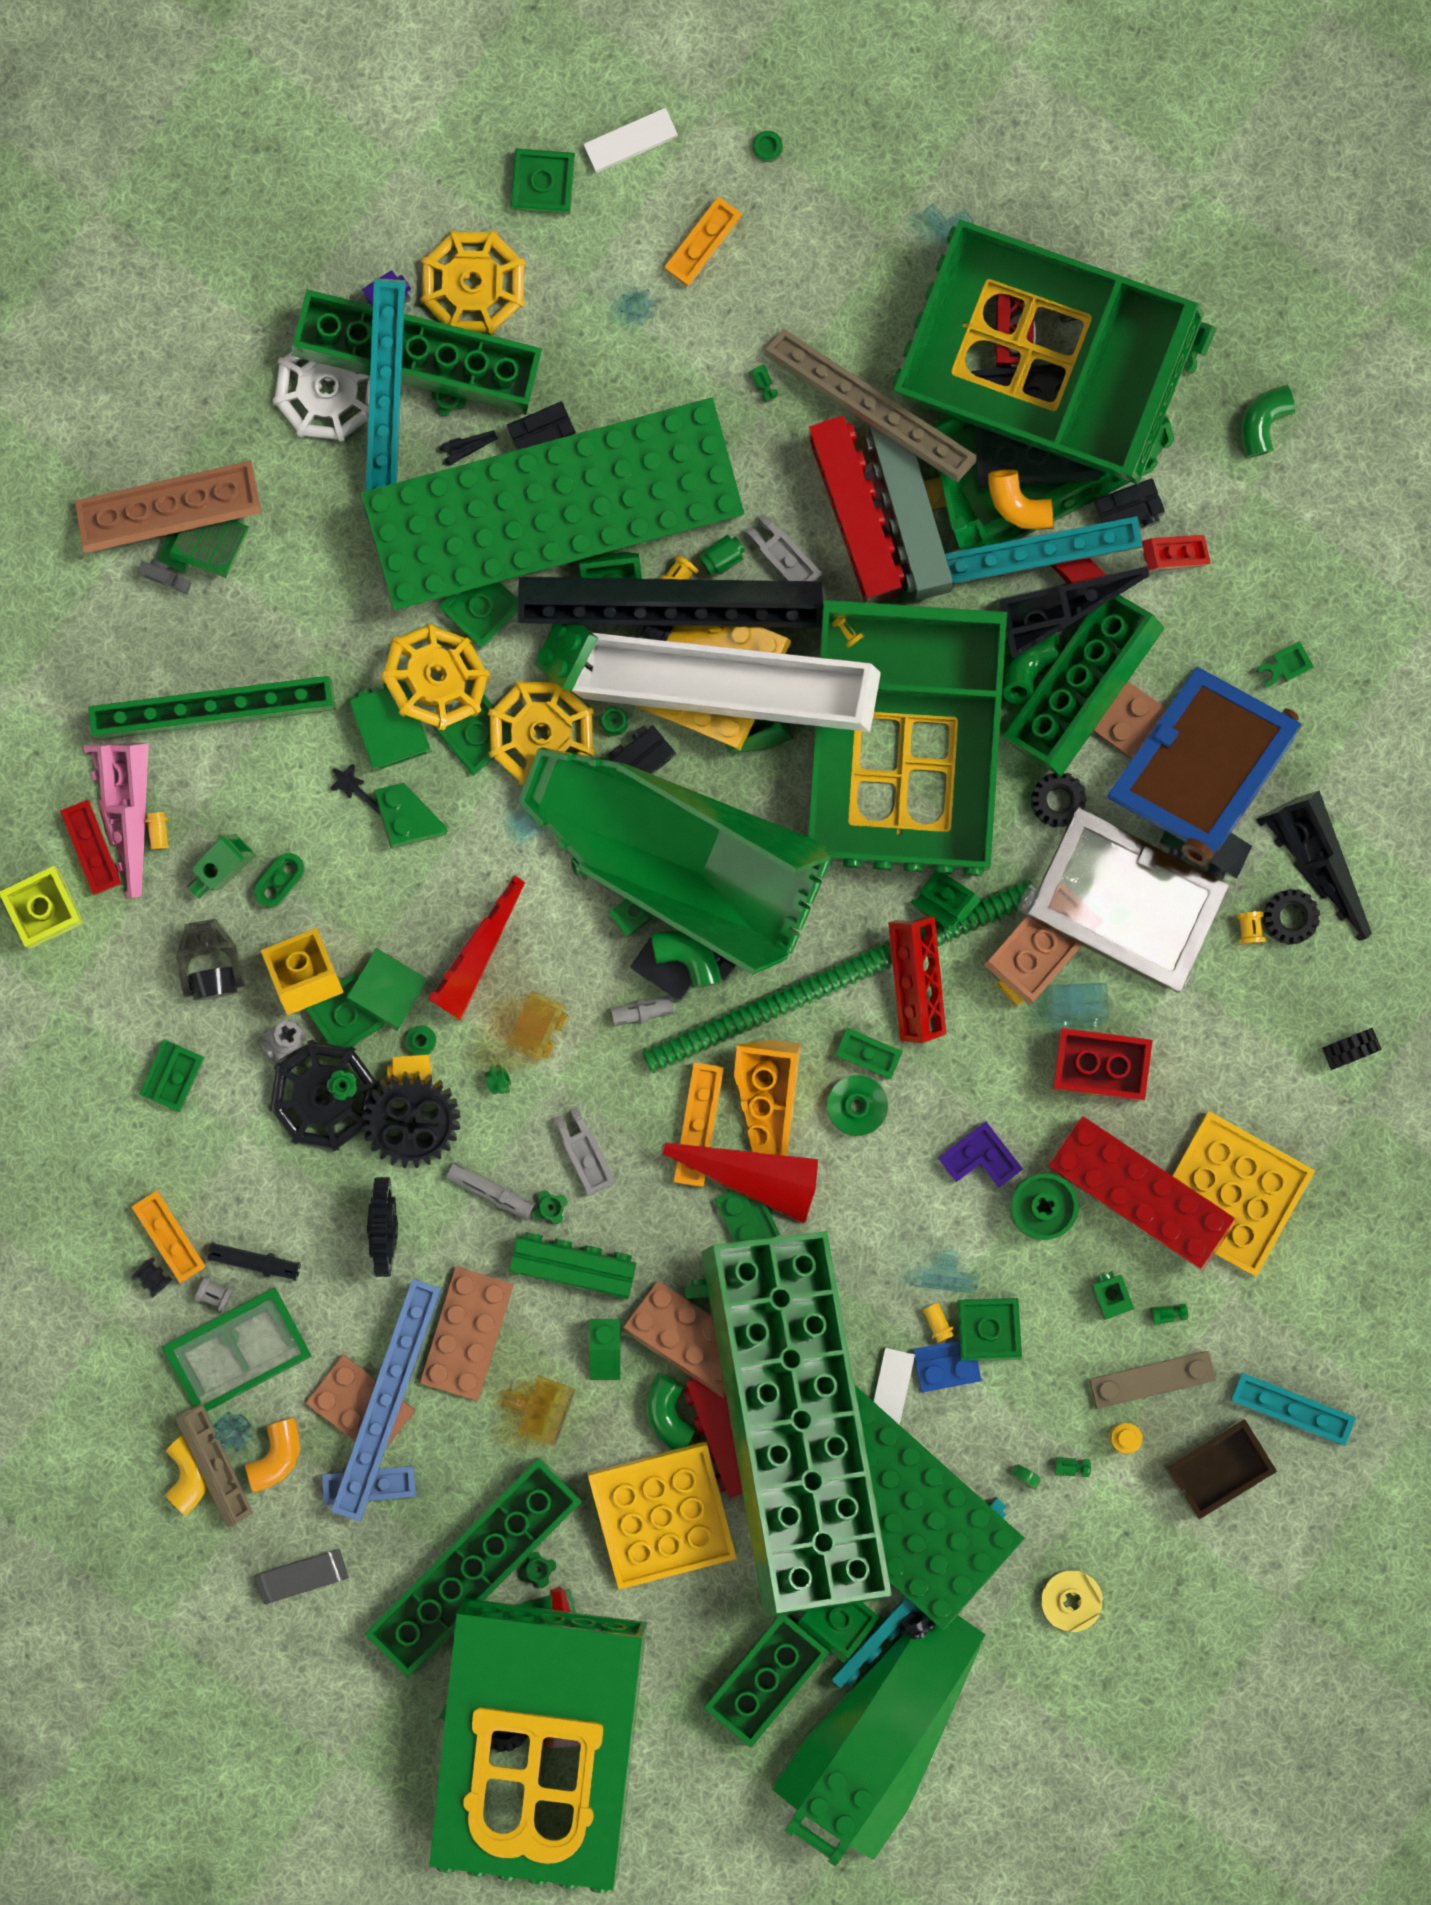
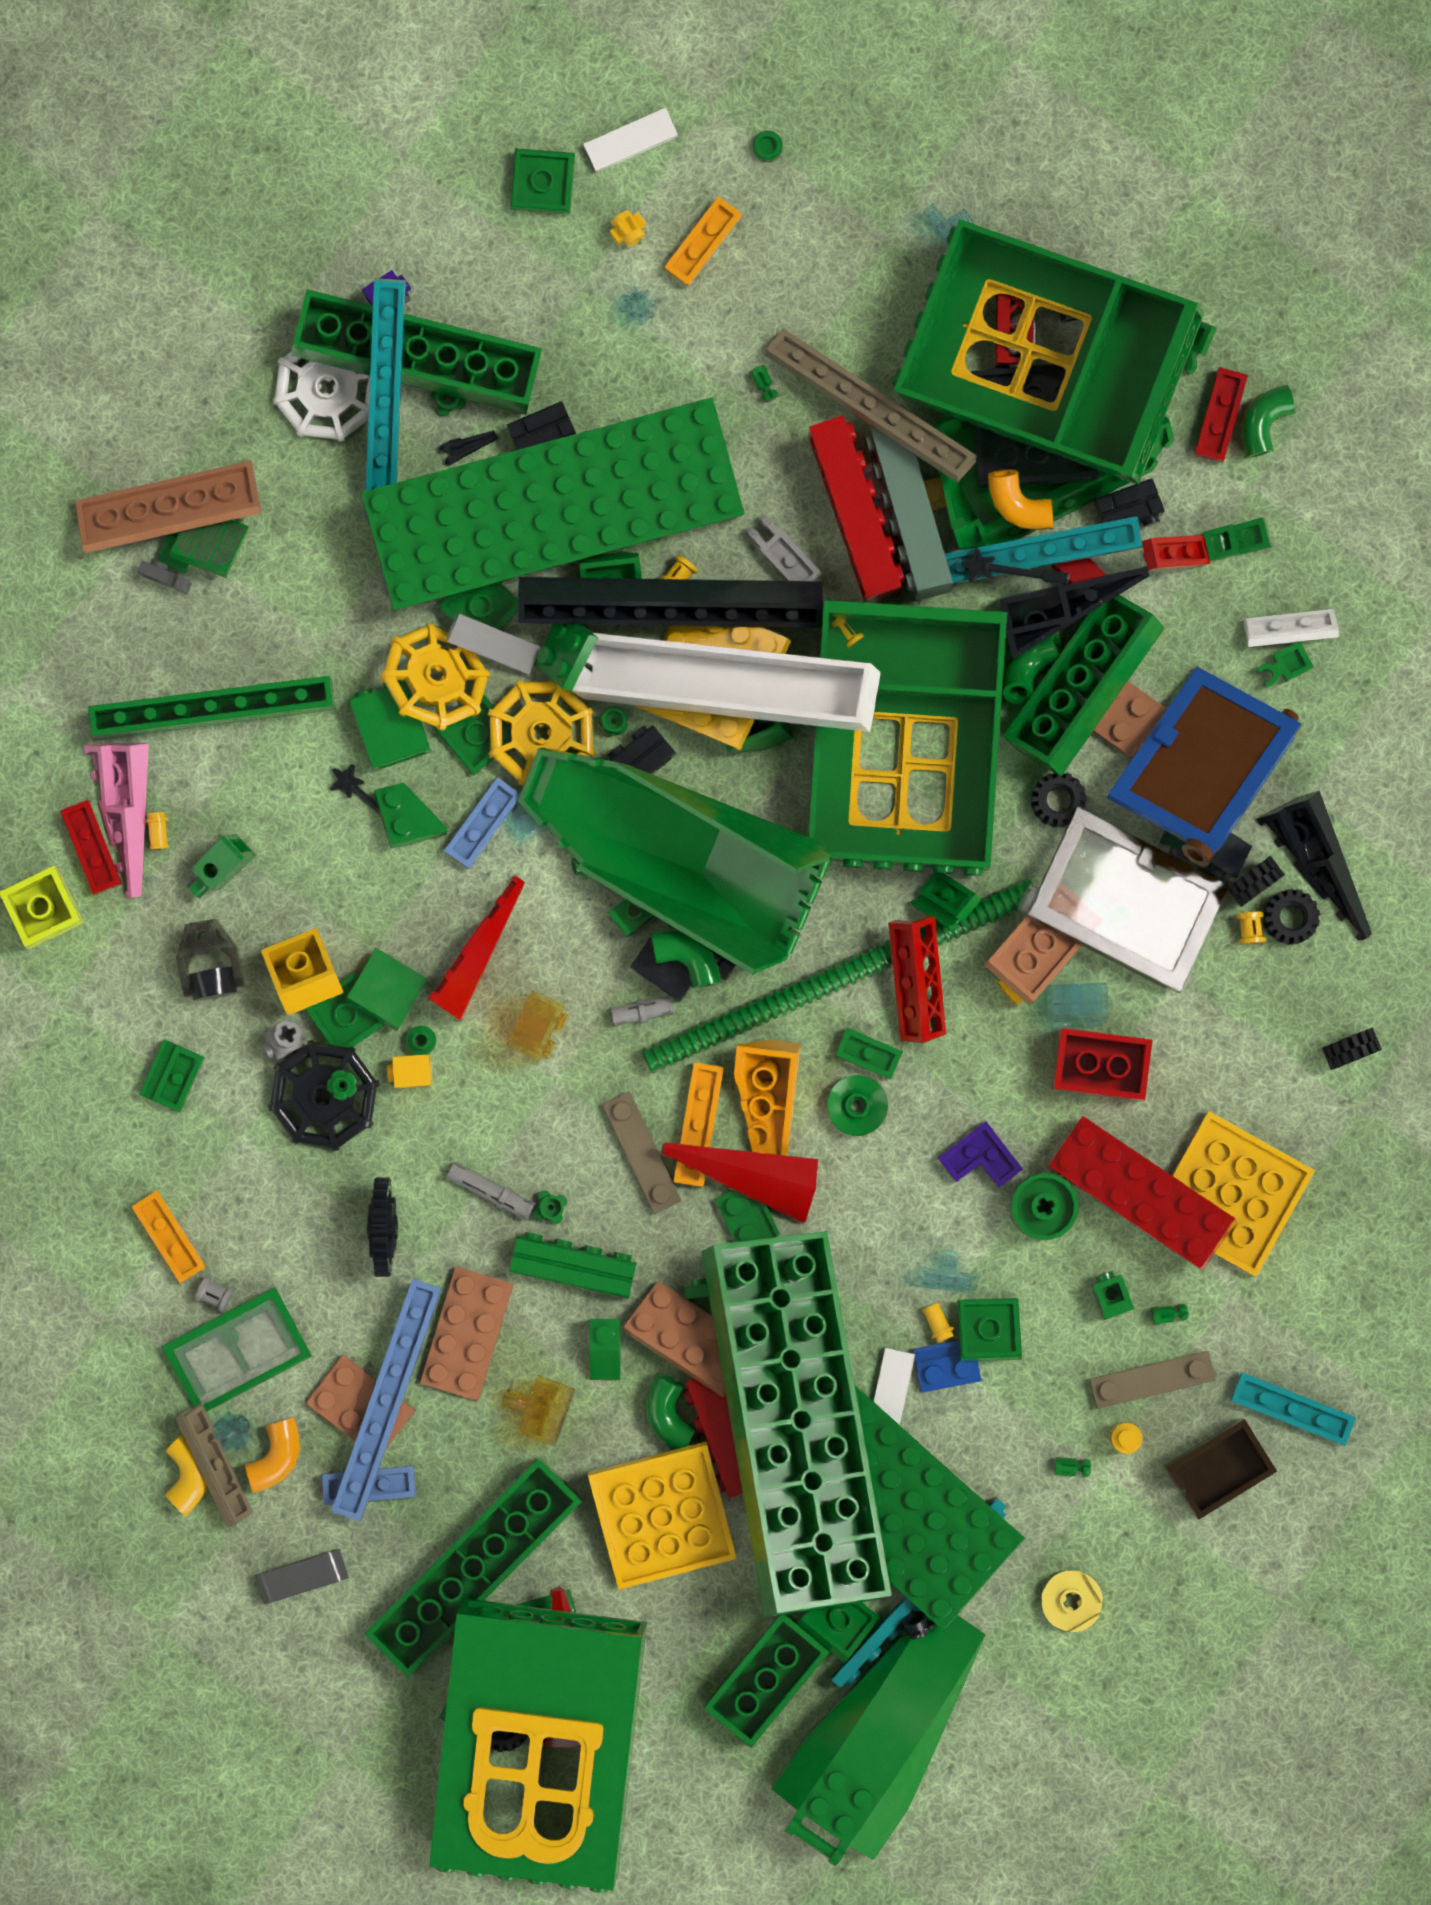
black bush [131,1257,172,1298] -> none
black pin [207,1242,301,1281] -> none
green plate [255,853,305,908] -> none
black gear [362,1071,461,1168] -> none
yellow plate [419,229,527,335] -> none
green plate [485,1065,511,1095] -> none
green plate [521,1552,557,1588] -> none
light grey hinge [554,1108,616,1196] -> none
black bush [635,625,674,641] -> none
green brick [699,535,745,577] -> none
green tile [1010,1464,1041,1490] -> none
none -> medium blue plate [444,777,520,869]
none -> light grey tile [445,613,541,674]
none -> dark tan plate [602,1091,681,1214]
none -> yellow gear [609,210,647,248]
none -> black piece [961,548,1070,585]
none -> red plate [1194,367,1248,463]
none -> green slope [1203,517,1272,561]
none -> black tyre [1227,855,1285,907]
none -> white tile [1244,609,1339,647]

